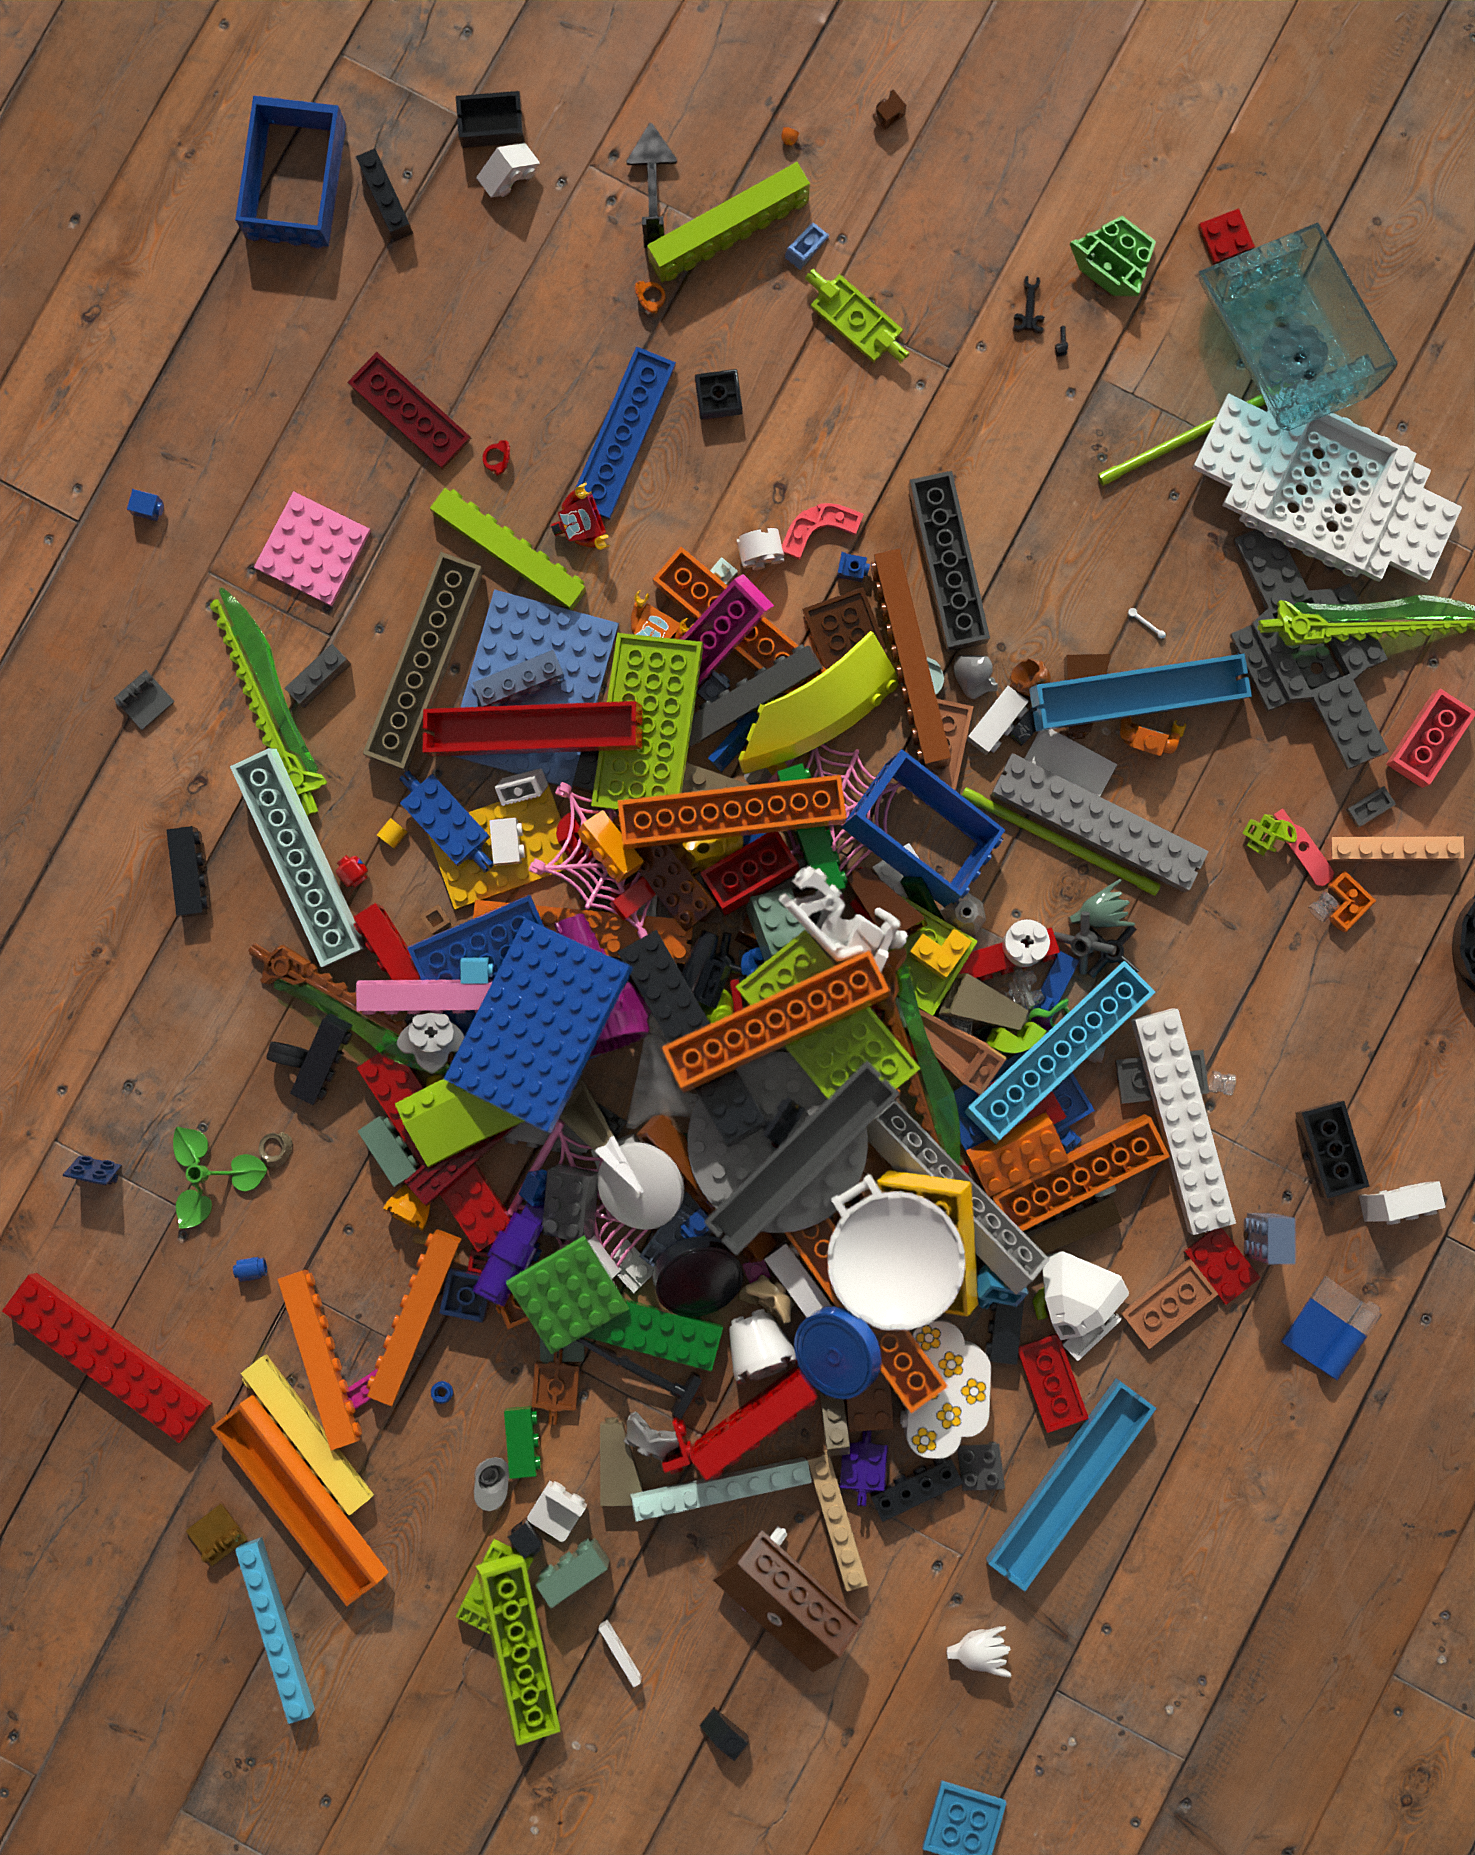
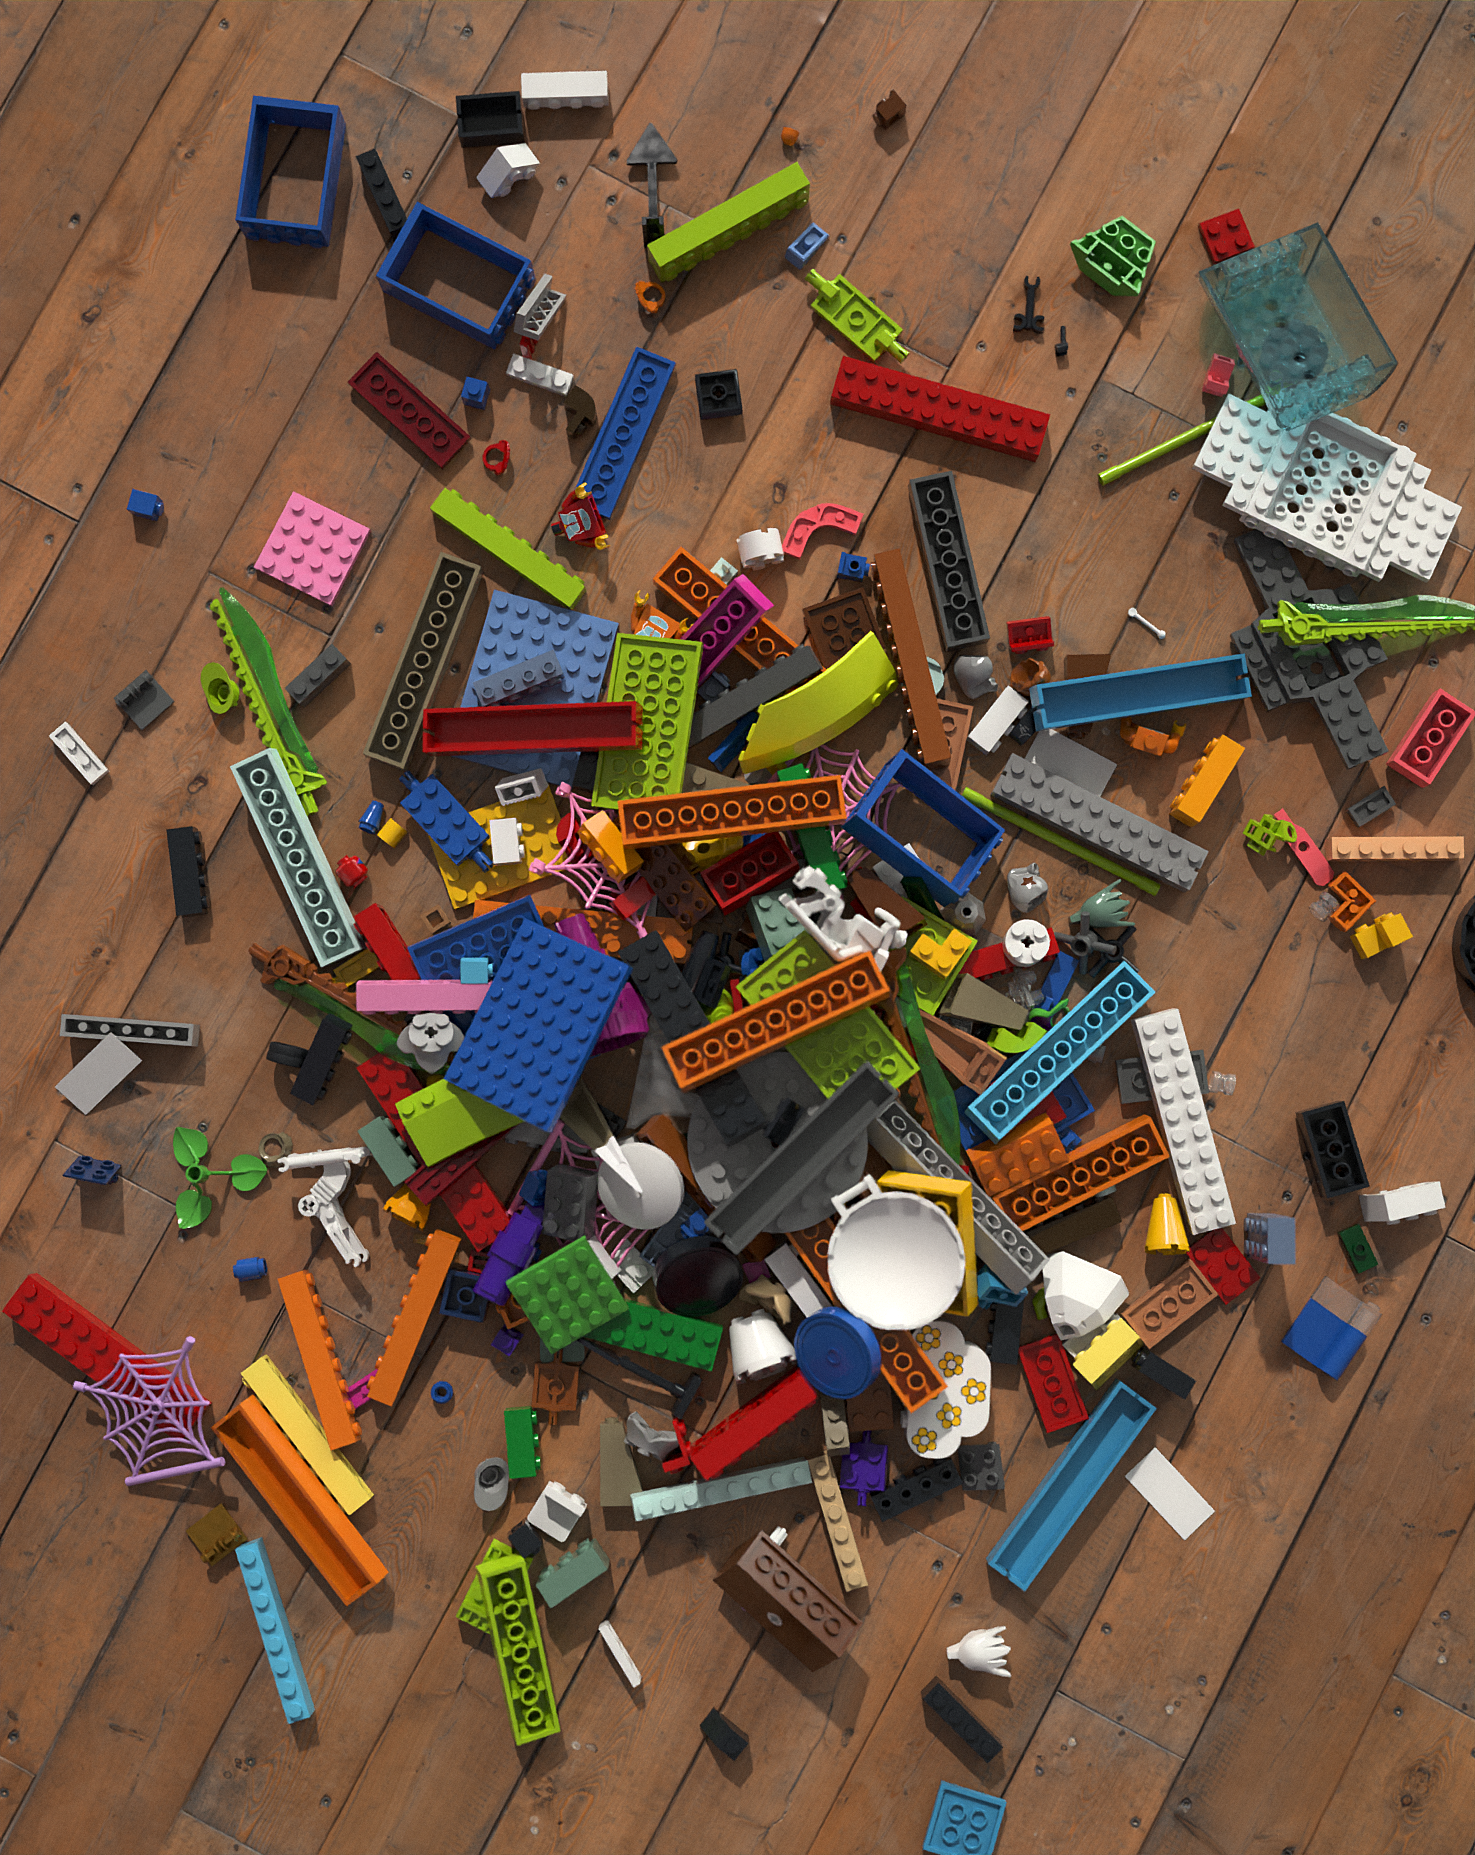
none -> white plate [49,722,109,785]
none -> white sticker [55,1032,142,1115]
none -> light grey brick [60,1014,200,1047]
none -> lavender animal [73,1336,225,1486]
none -> lime piece [200,662,240,714]
none -> white piece [278,1146,373,1267]
none -> yellow plate [332,948,380,988]
none -> blue cone [358,800,384,834]
none -> blue door [376,202,536,350]
none -> blue brick [461,377,490,410]
none -> dark purple brick [491,1324,524,1357]
none -> white plate [506,353,574,397]
none -> light grey fence [514,274,566,340]
none -> red tile [519,328,538,360]
none -> white brick [521,71,608,110]
none -> dark brown brick [563,385,597,440]
none -> red brick [830,356,1051,462]
none -> black brick [921,1676,1003,1764]
none -> red bracket [1006,616,1054,654]
none -> light grey piece [1007,862,1048,913]
none -> light yellow slope [1073,1318,1144,1391]
none -> white sticker [1125,1448,1215,1540]
none -> black brick [1131,1347,1196,1400]
none -> yellow cone [1144,1194,1190,1255]
none -> light orange brick [1169,735,1245,828]
none -> coral brick [1202,353,1235,397]
none -> dark green plate [1338,1224,1379,1274]
none -> yellow brick [1349,912,1413,959]

